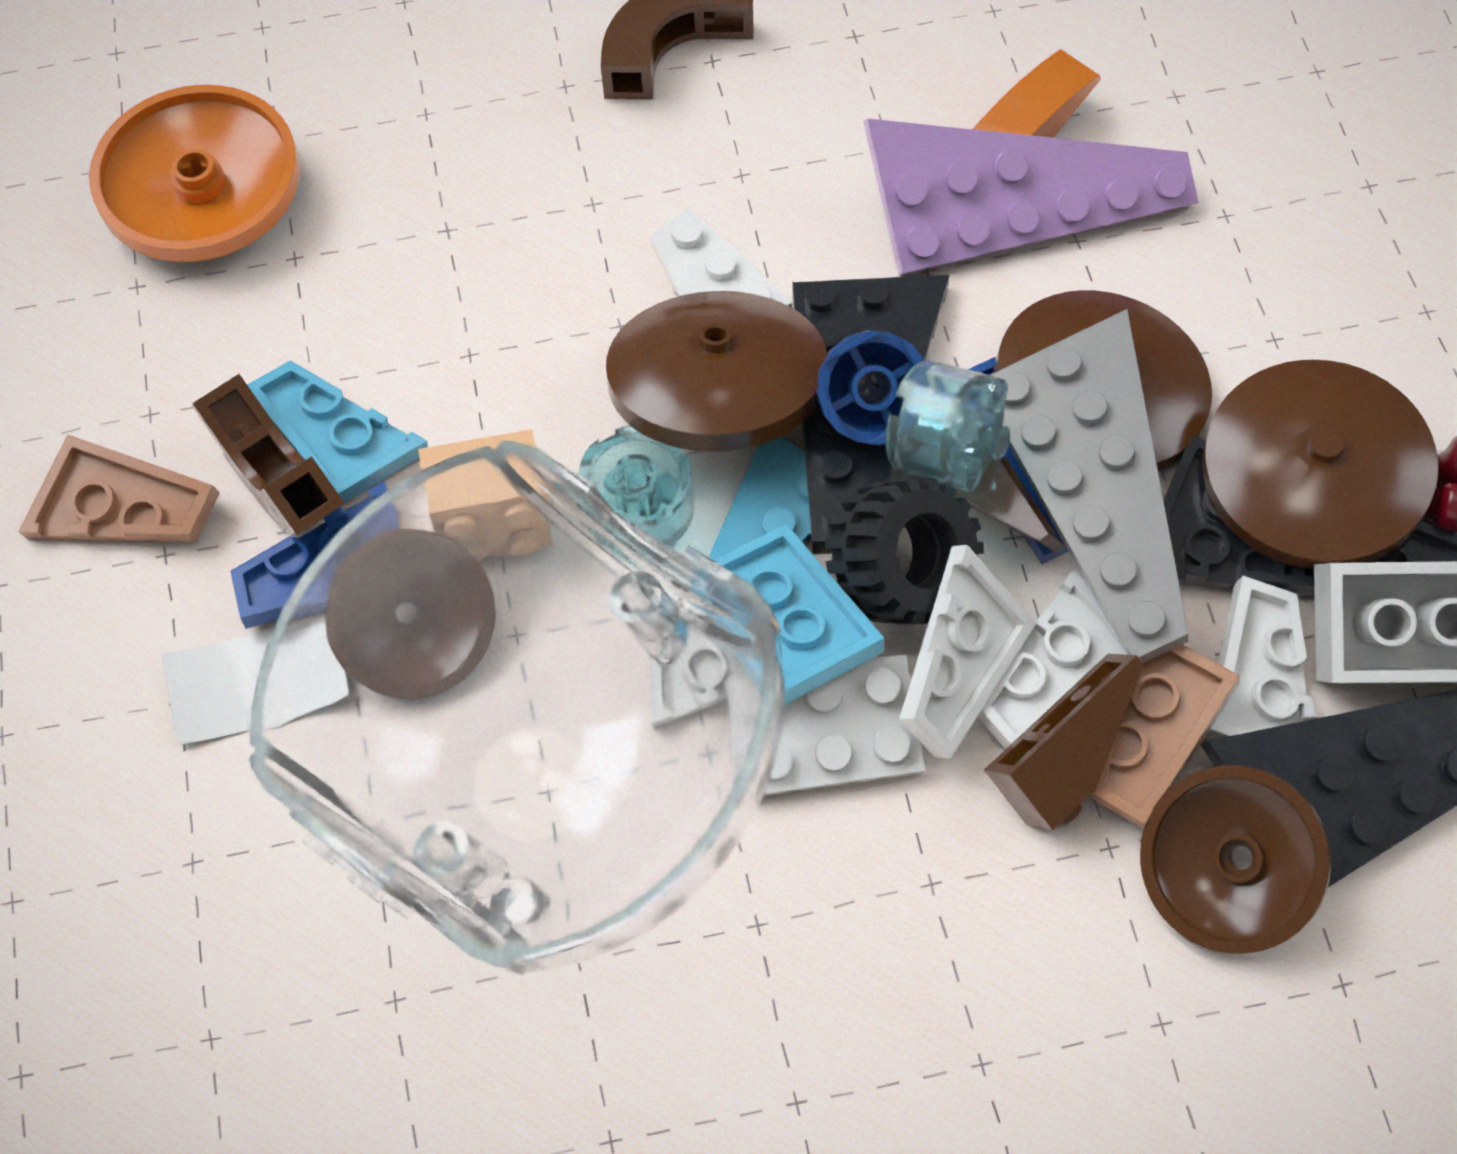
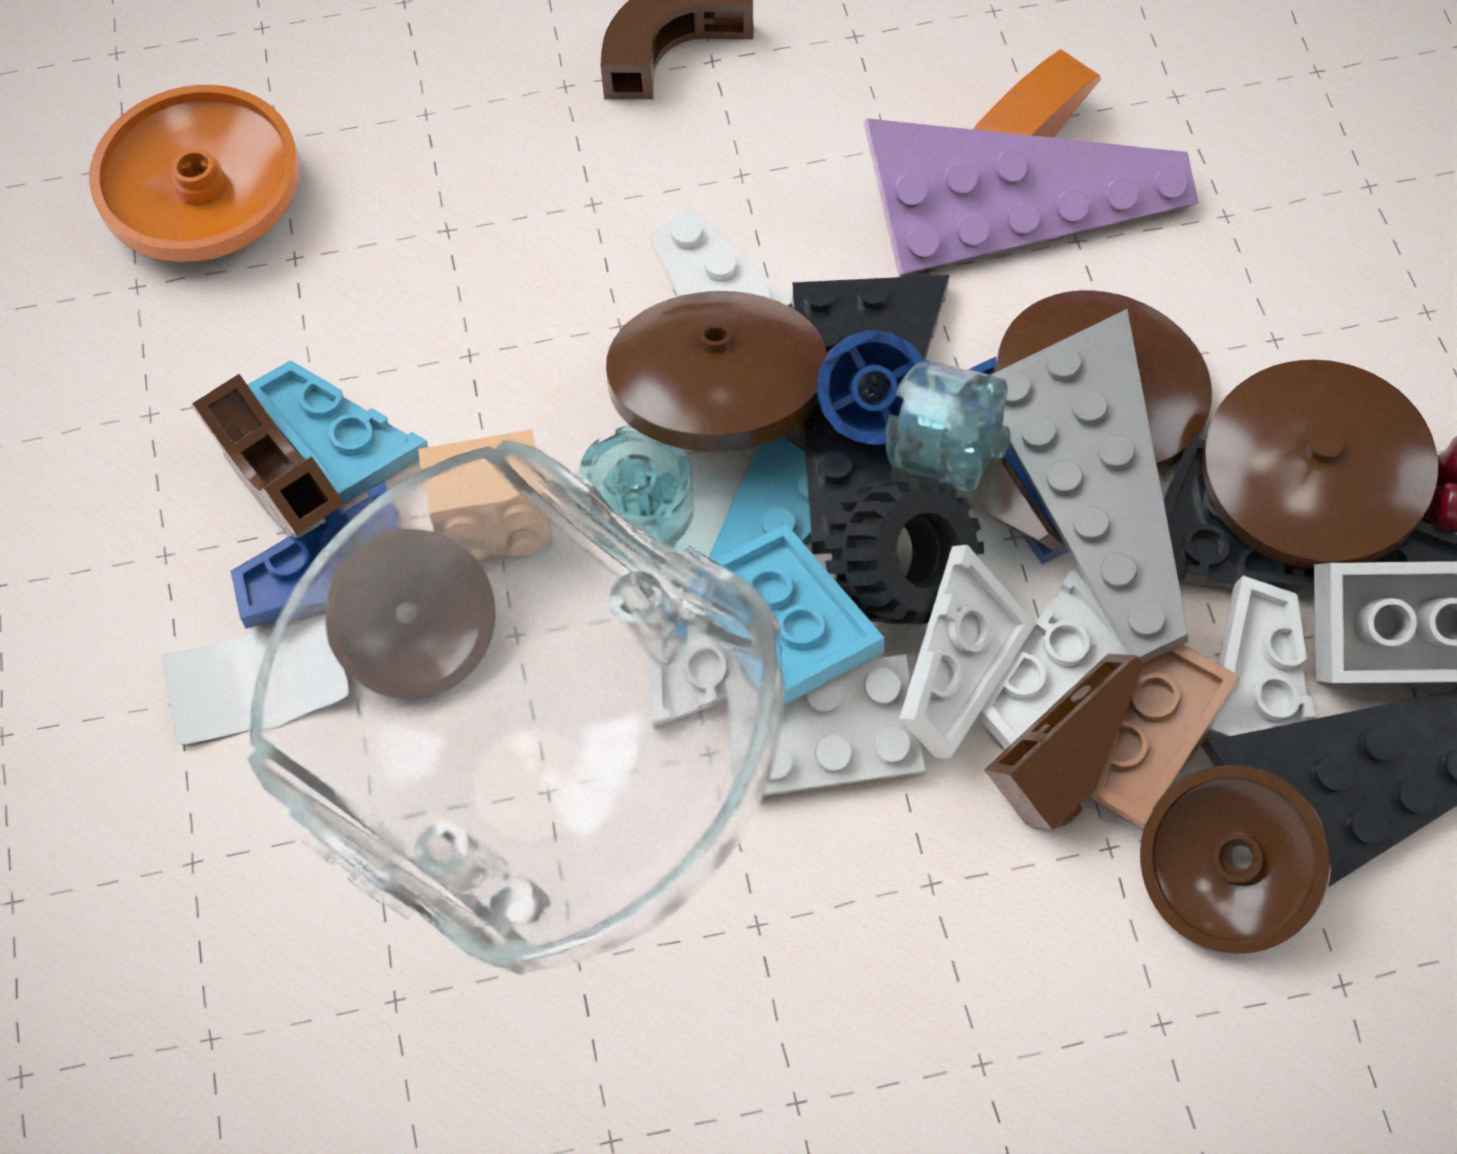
nougat wing [18,434,220,542] -> none

